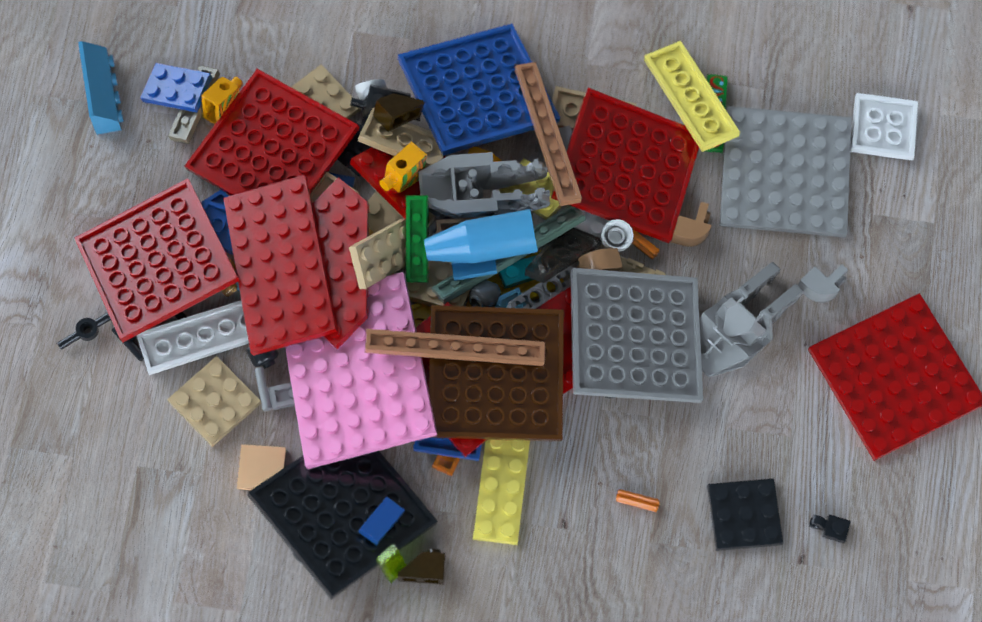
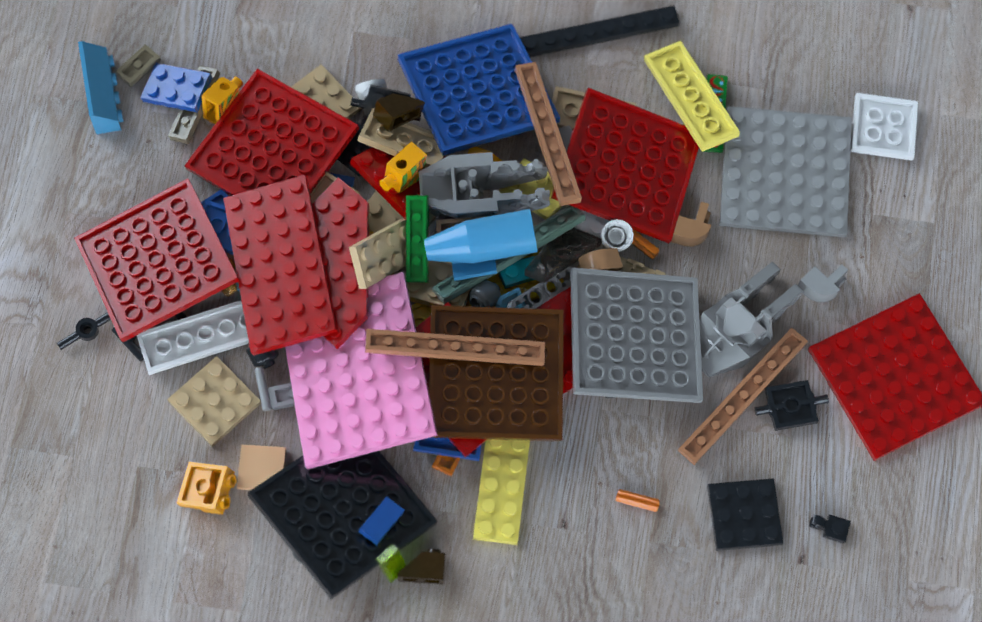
none -> dark tan plate [115,44,161,87]
none -> light orange plate [176,462,237,515]
none -> black plate [519,5,680,57]
none -> nougat plate [678,327,808,465]
none -> black plate [754,380,829,431]

